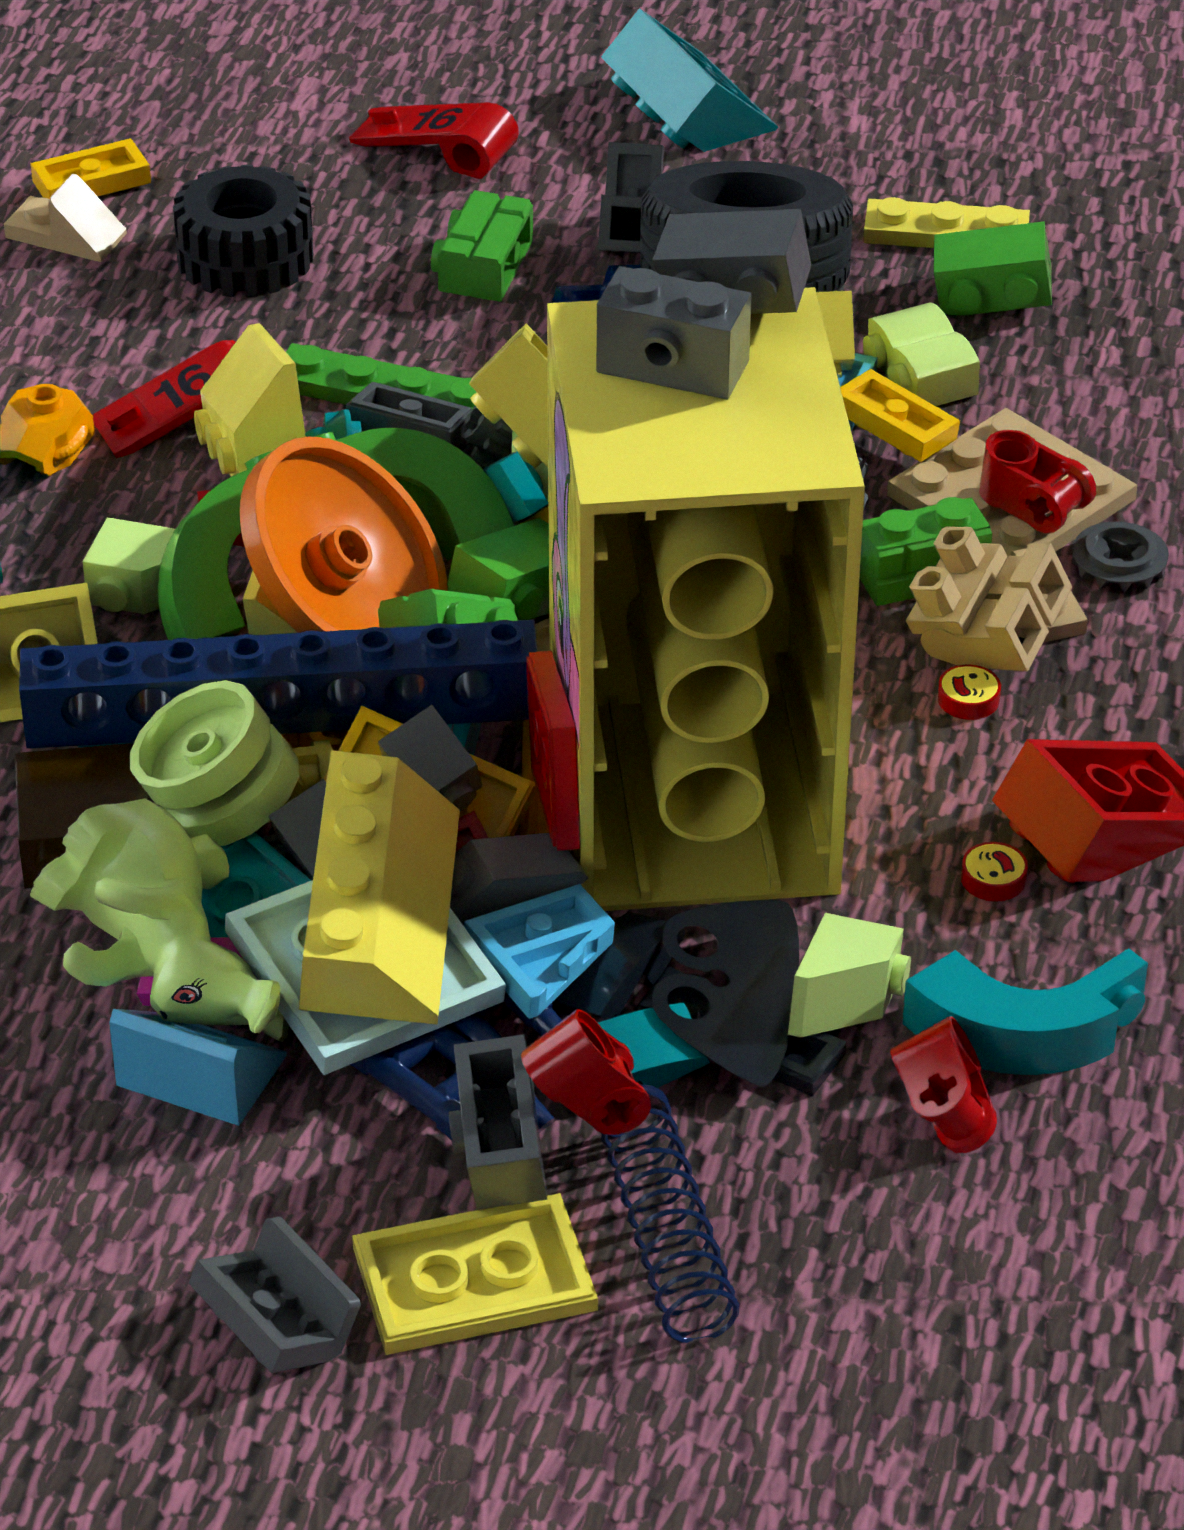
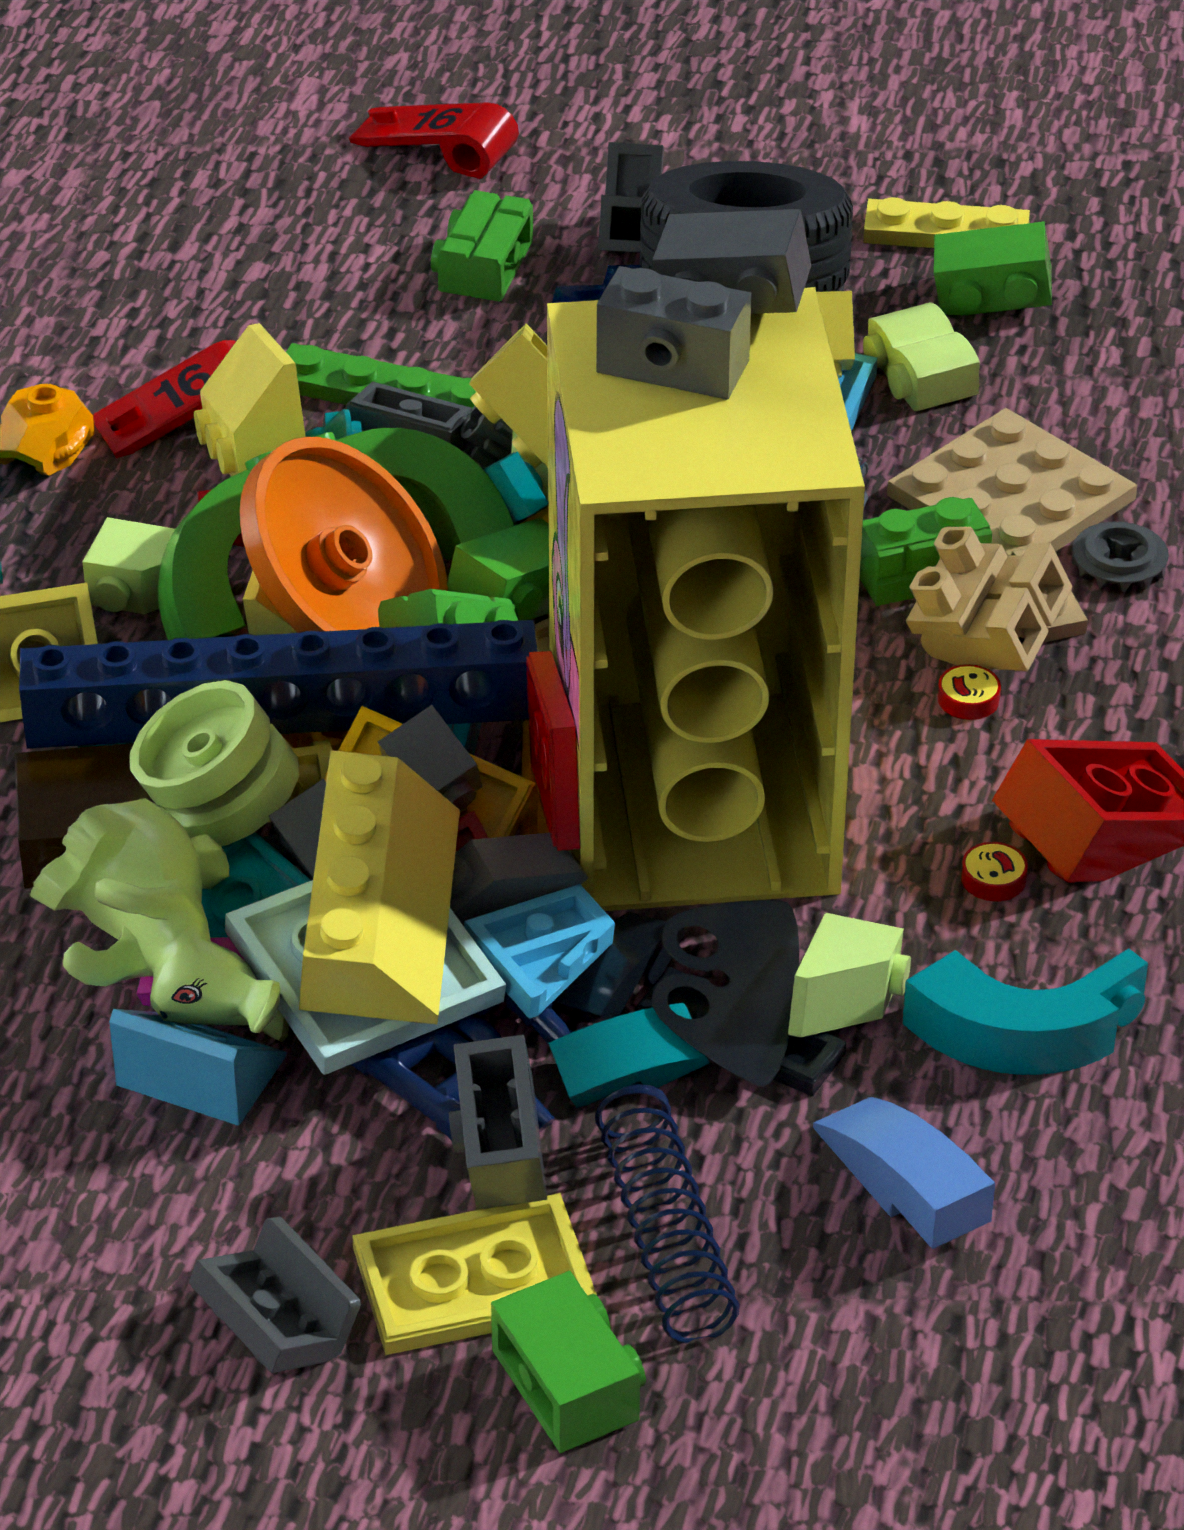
tan slope [4,174,127,262] -> none
yellow plate [30,138,151,199] -> none
black tyre [173,165,314,297] -> none
red piece [521,1009,651,1135] -> none
teal slope [601,8,778,152] -> none
yellow plate [840,369,960,462] -> none
red piece [890,1016,997,1153] -> none
red piece [979,430,1096,534] -> none
none -> bright green brick [491,1271,646,1453]
none -> medium blue slope [813,1097,995,1249]

